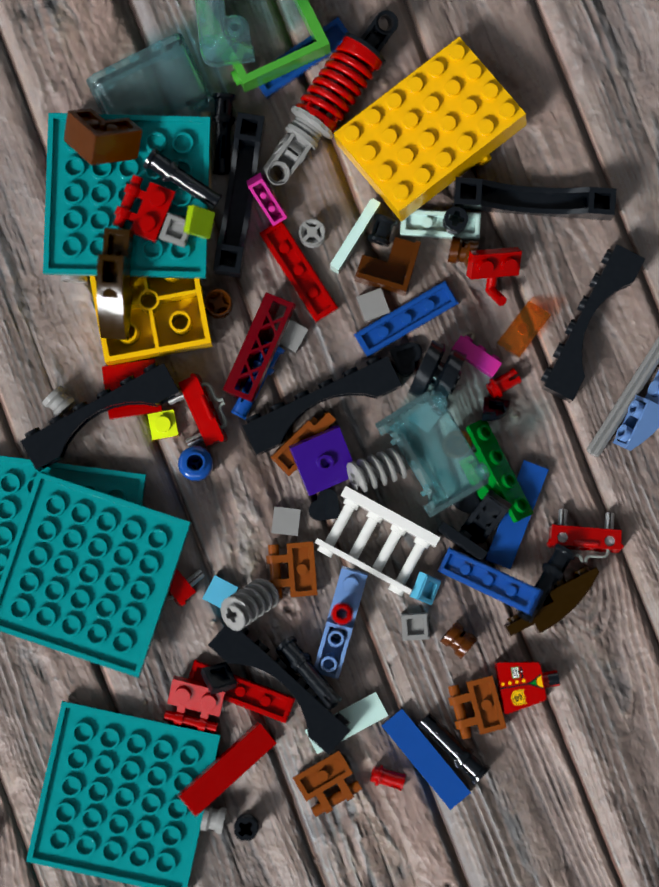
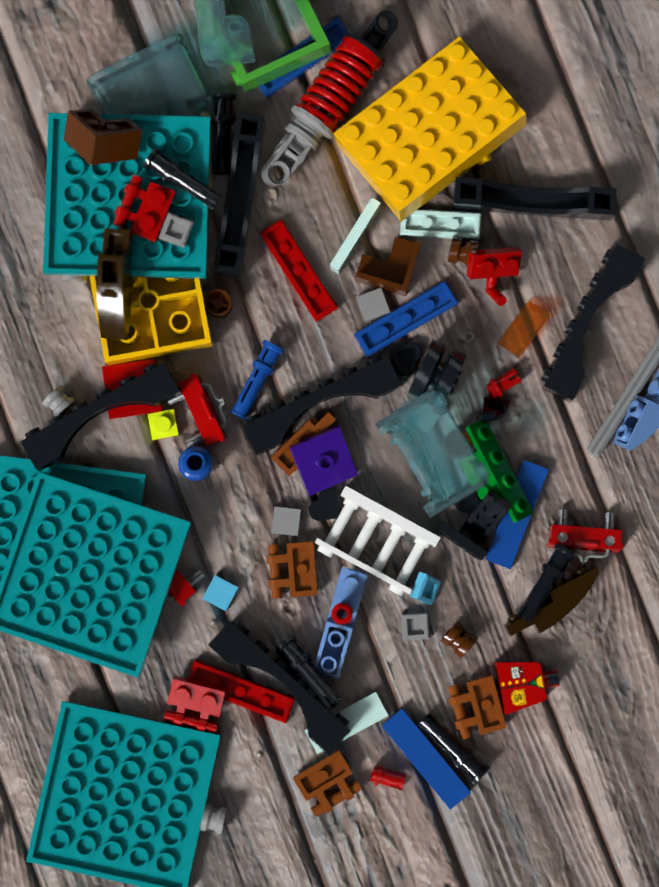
red tile [177,722,277,816] -> none
lime tile [183,205,215,239] -> none
black tile [201,662,237,695] -> none
light grey piece [221,578,279,631] -> none
dark red fence [223,292,296,403] -> none
black bush [234,814,259,841] -> none
dark pink piece [247,172,287,226] -> none
light grey tile [279,319,309,353] -> none
light grey wheel [299,219,325,249] -> none
light grey piece [346,448,407,493] -> none
black bush [367,214,398,247] -> none
blue tile [438,547,543,616] -> none
black bush [443,207,468,235] -> none
dark pink piece [451,335,502,378] -> none

